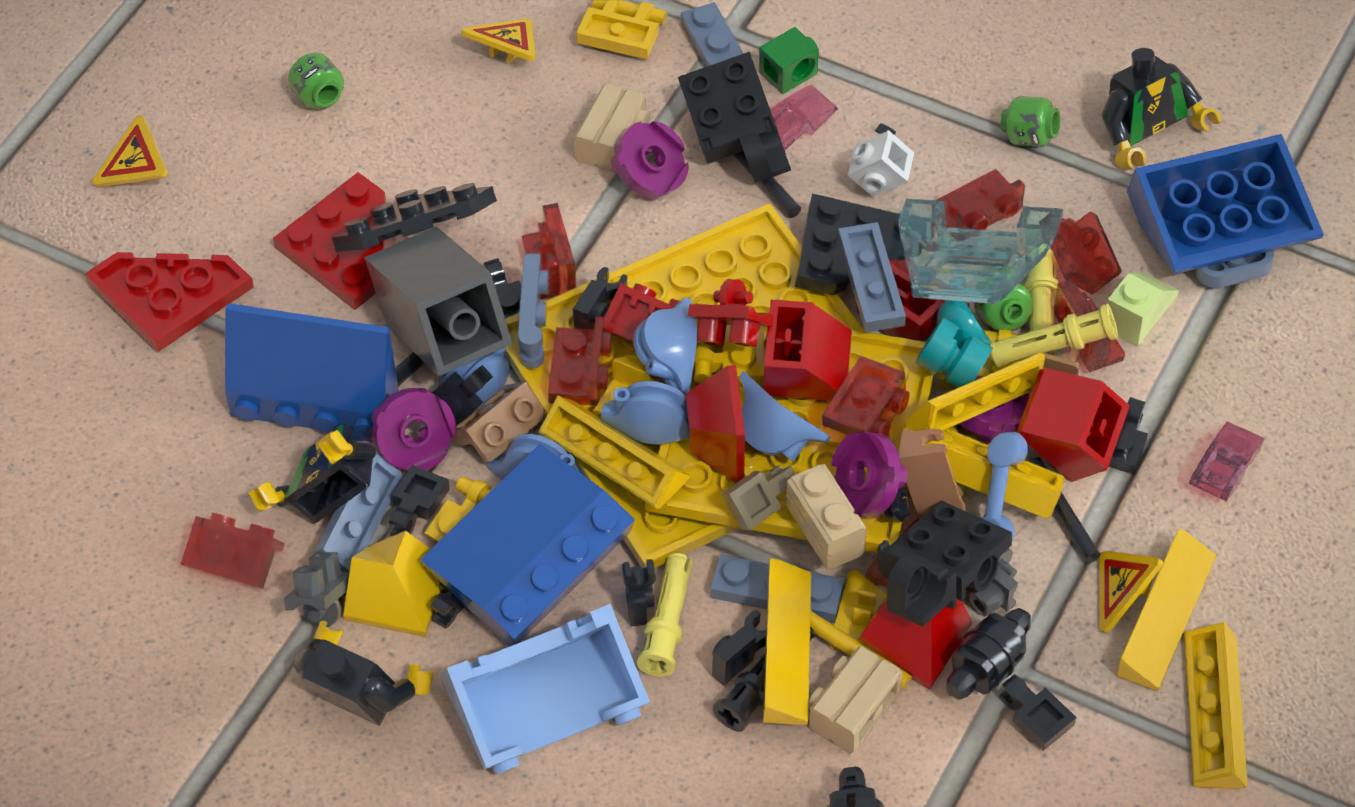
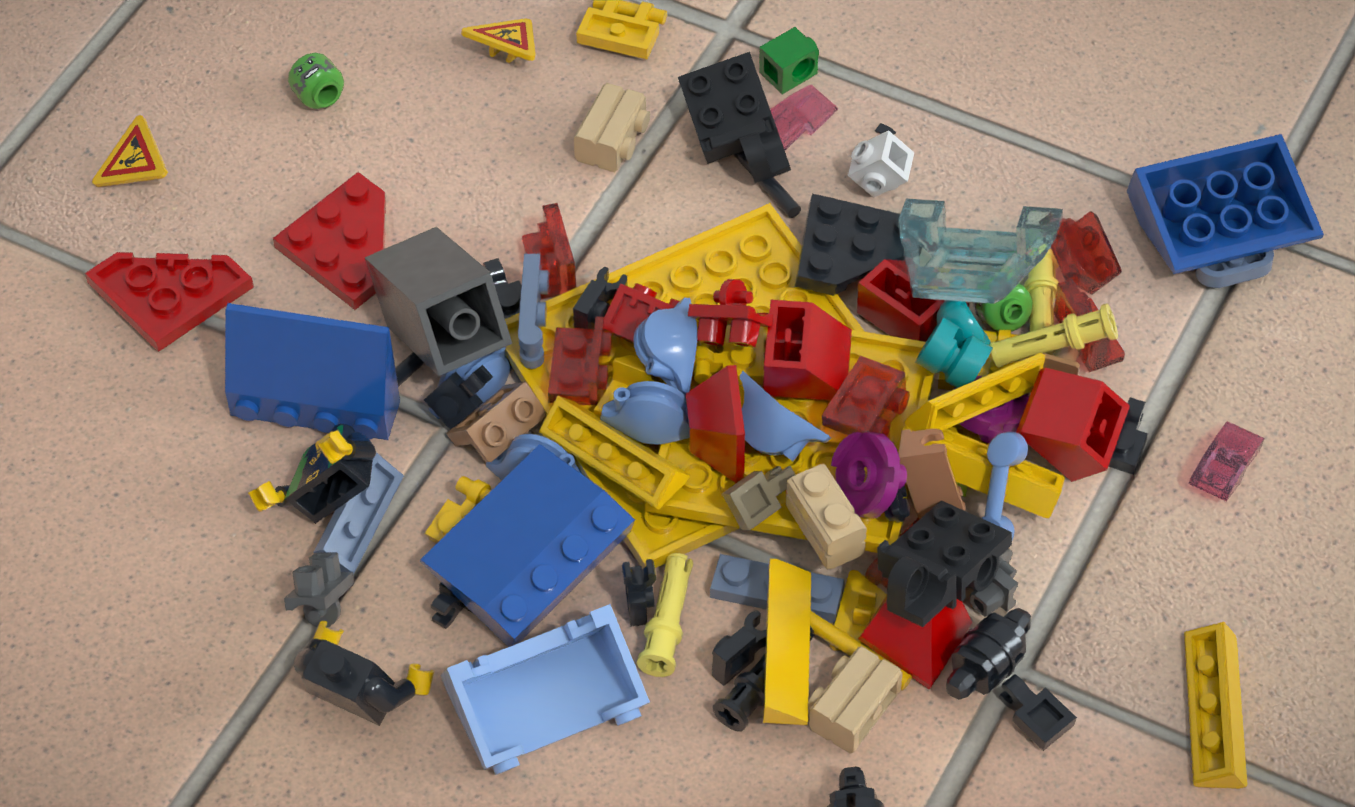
clear red bracket [181,512,285,589] -> none
black plate [331,183,497,252] -> none
yellow slope [343,531,440,637] -> none
magenta plate [371,388,456,471] -> none
black plate [389,465,450,536] -> none
magenta plate [611,121,689,201] -> none
sand blue plate [681,2,744,67] -> none
sand blue plate [838,222,906,332] -> none
clear red bracket [932,169,1025,242] -> none
bright green head [1001,96,1060,147] -> none
black bar [1029,457,1101,563] -> none
piece [1099,551,1163,633] -> none
torso [1102,48,1221,170] -> none
yellowish green slope [1107,272,1179,347] -> none
yellow slope [1117,528,1216,691] -> none

